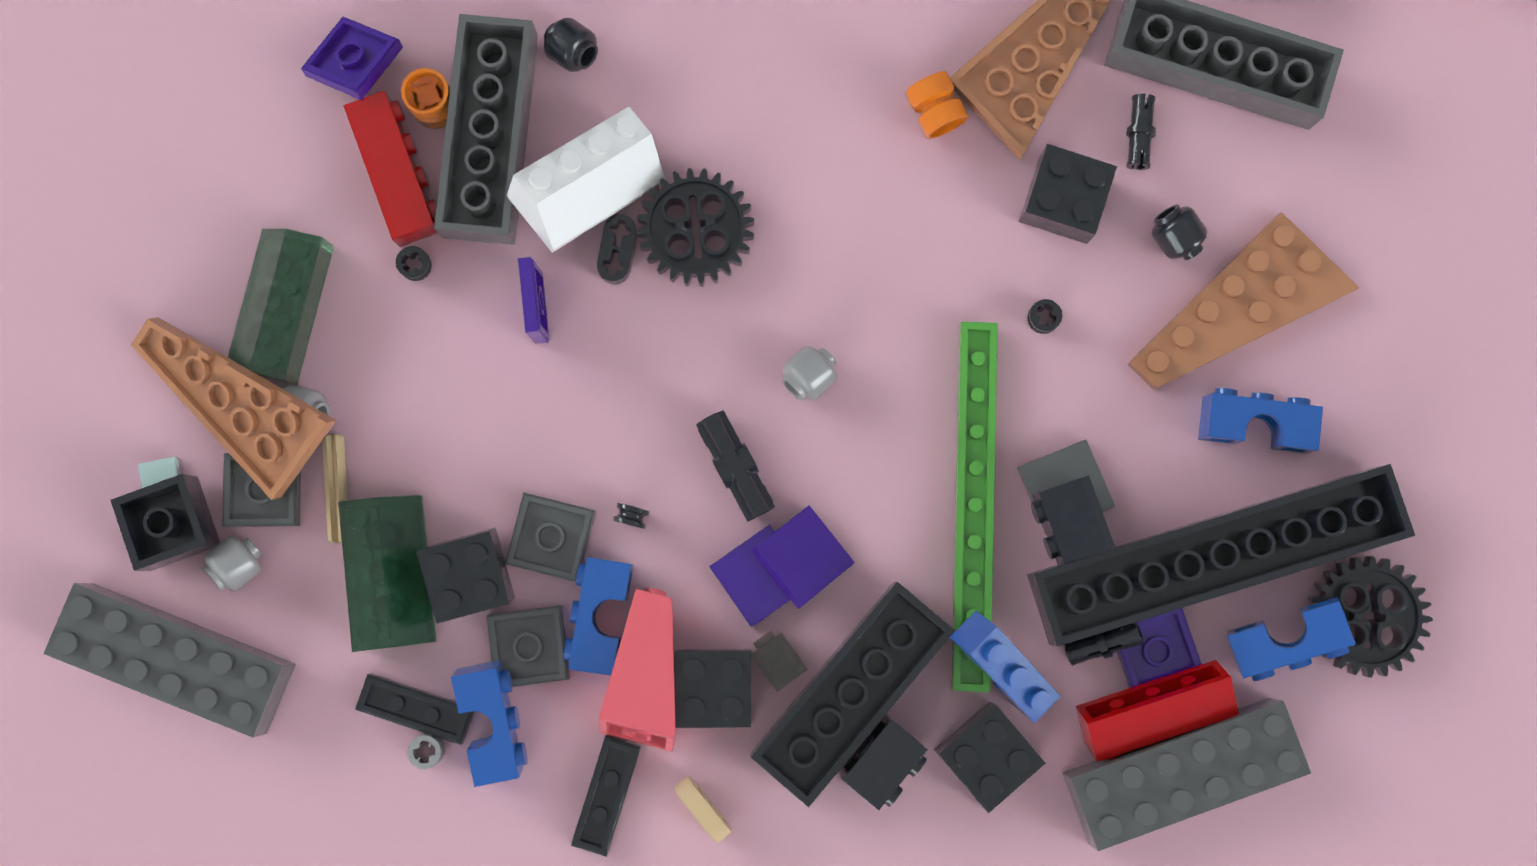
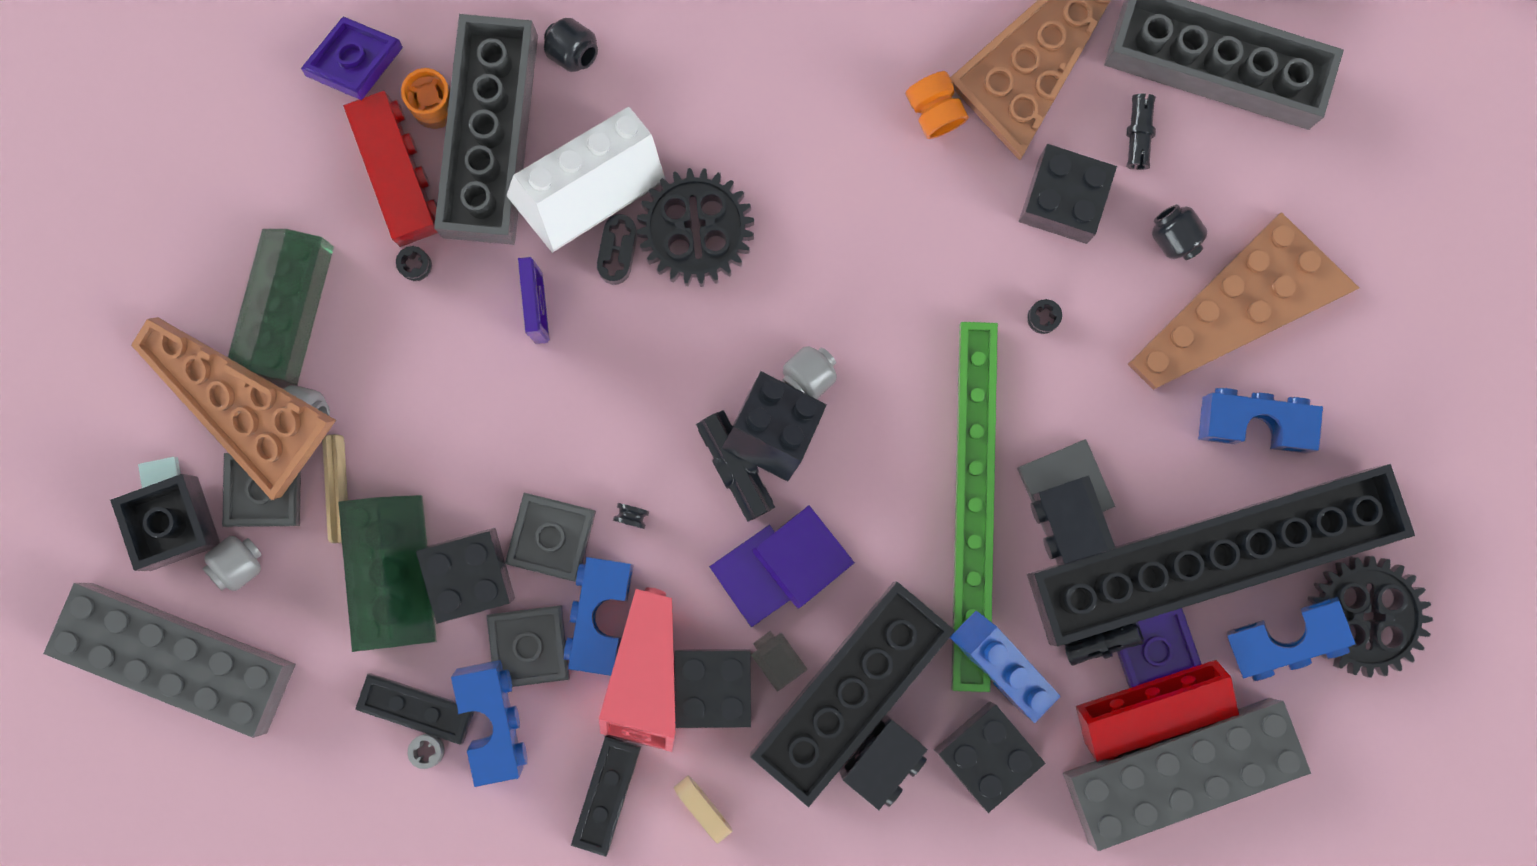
none -> black brick [722,371,827,482]

